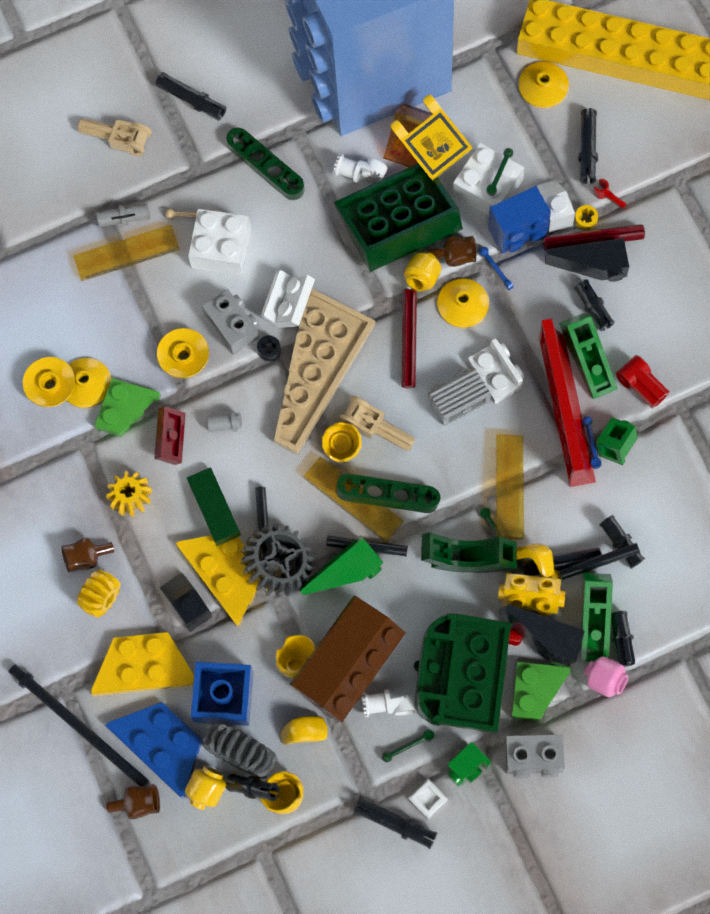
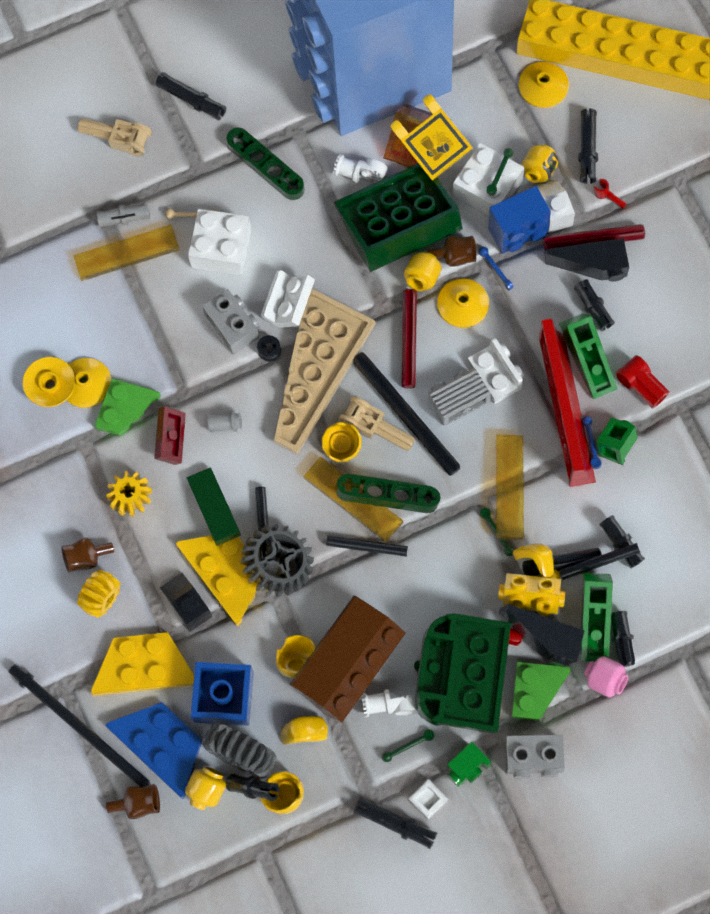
yellow dish [157,328,209,378] -> none
green slope [300,535,383,595] -> none
dark green arch [421,532,517,573] -> none
yellow bush [575,205,598,230] -> none
none -> black axle [353,352,460,476]
none -> yellow head [521,145,559,183]

